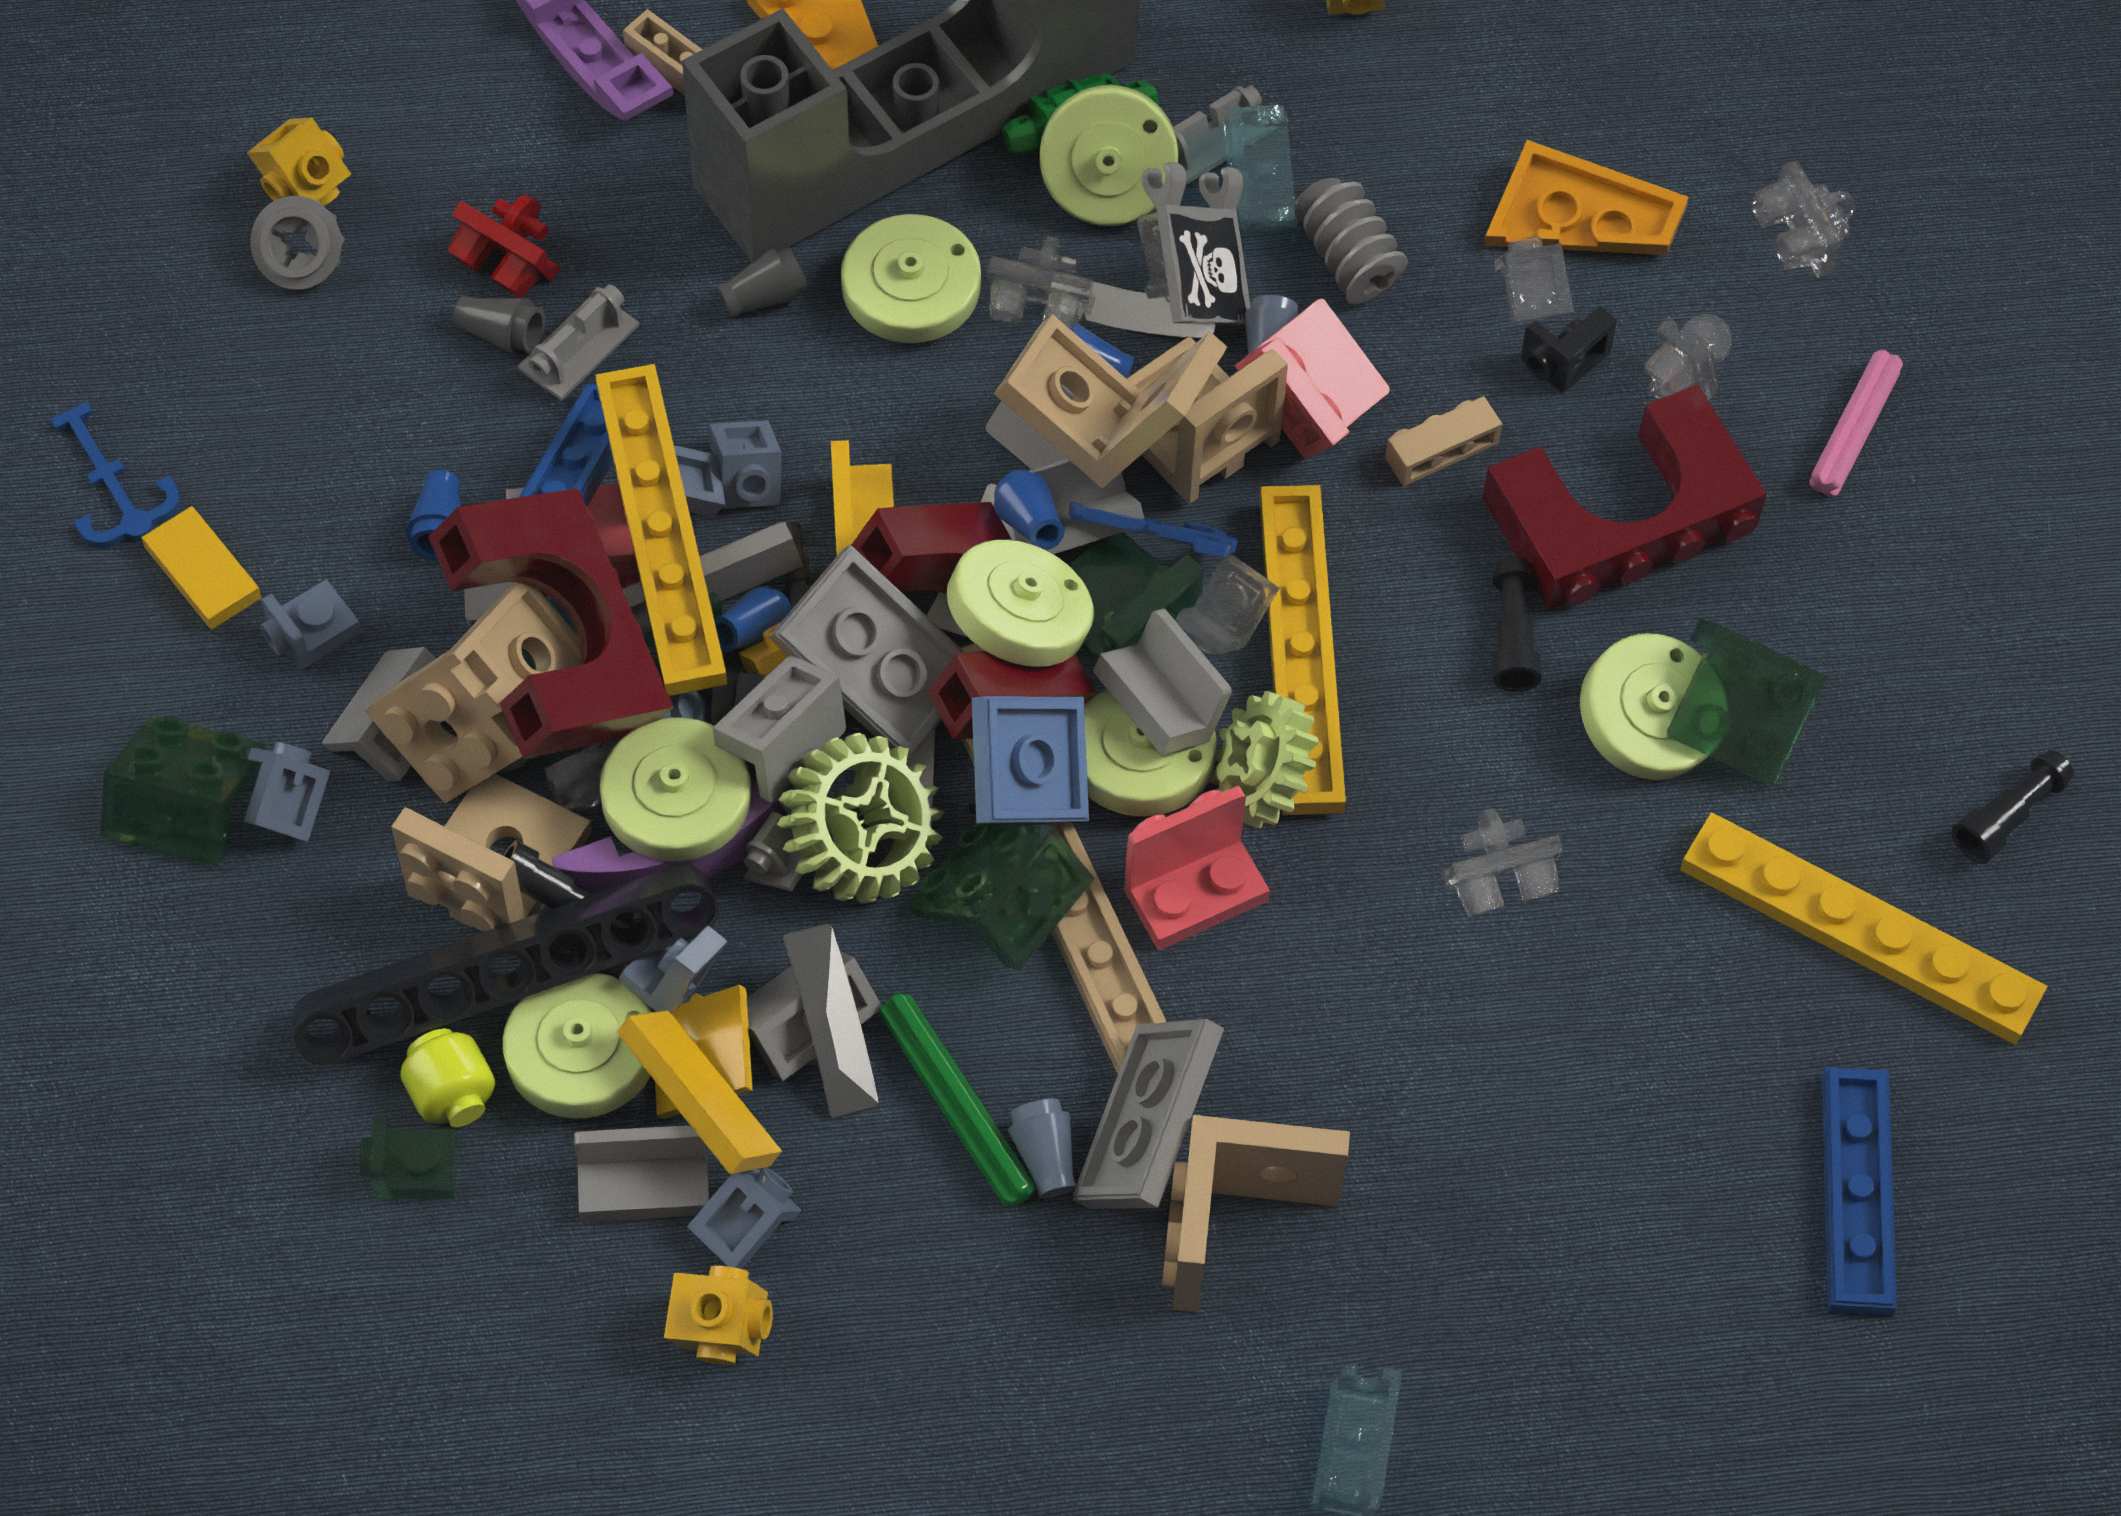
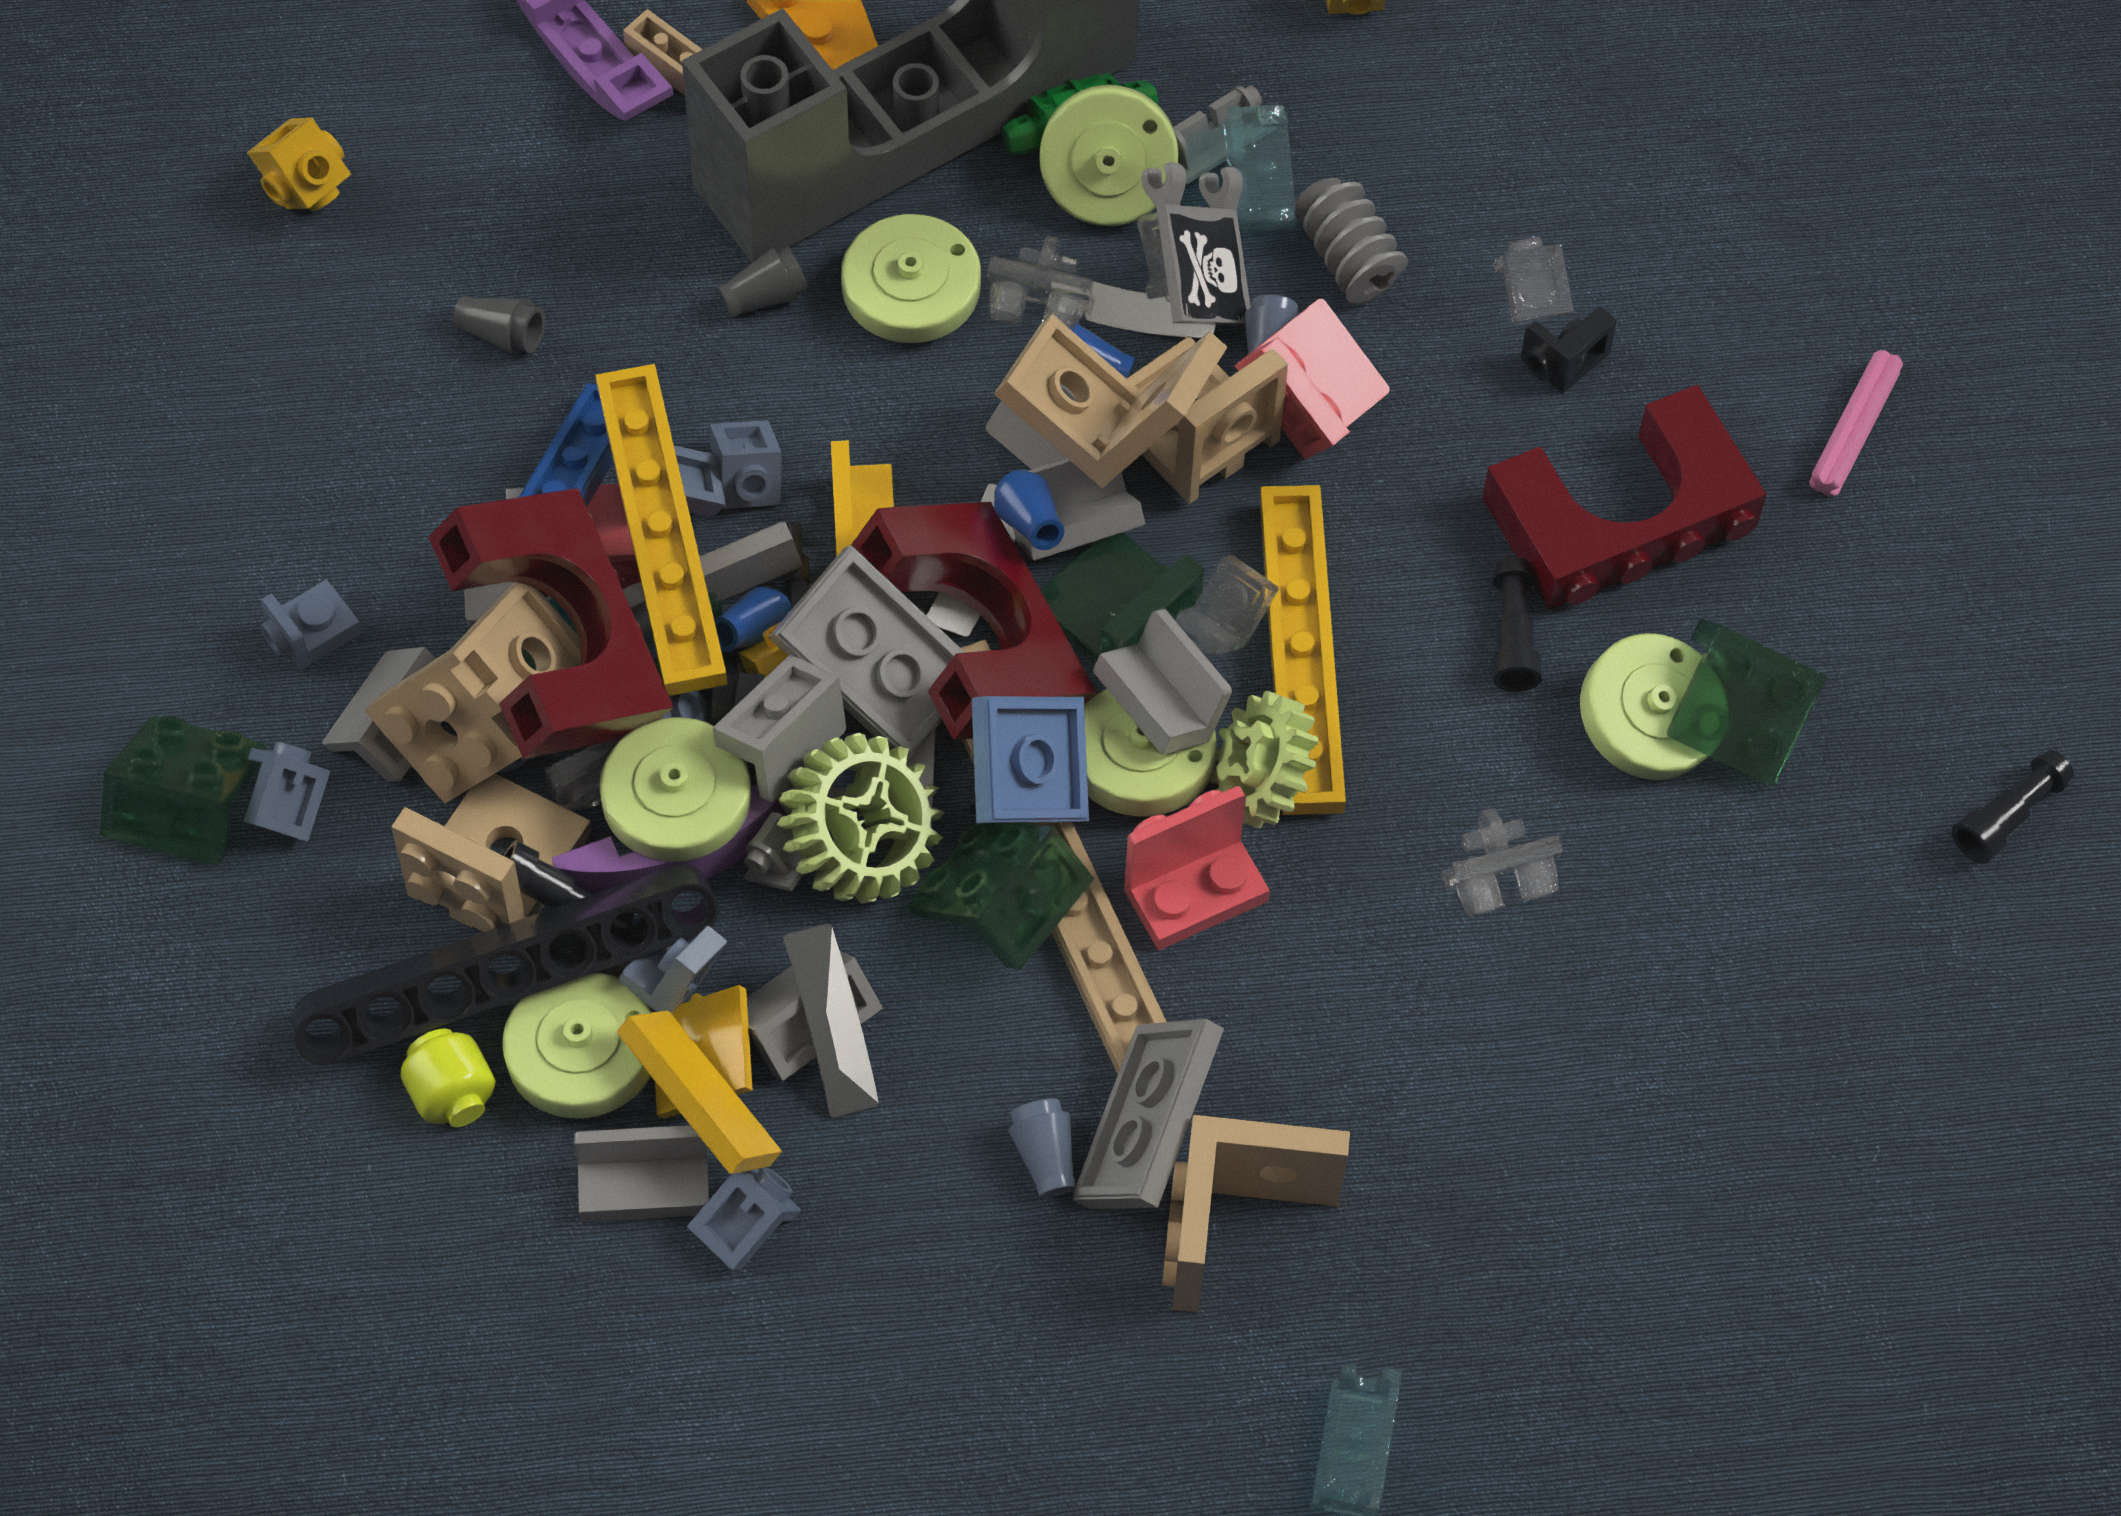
blue piece [50,401,180,549] -> none
yellow tile [142,506,262,630] -> none
light grey gear [250,196,345,290] -> none
clear green bracket [360,1116,458,1199] -> none
blue cone [405,470,461,561] -> none
red hips [447,195,561,298] -> none
light grey hinge [517,284,640,401] -> none
yellow brick [664,1266,773,1365] -> none
green axle [879,993,1035,1207] -> none
yellowish green wheel [947,540,1094,666] -> none
blue piece [1068,501,1238,557] -> none
tan piece [1385,396,1503,487] -> none
light orange wing [1484,140,1689,255] -> none
clear hips [1644,314,1732,400] -> none
yellow plate [1680,812,2048,1045] -> none
clear hips [1752,160,1856,278] -> none
blue tile [1822,1067,1897,1317] -> none

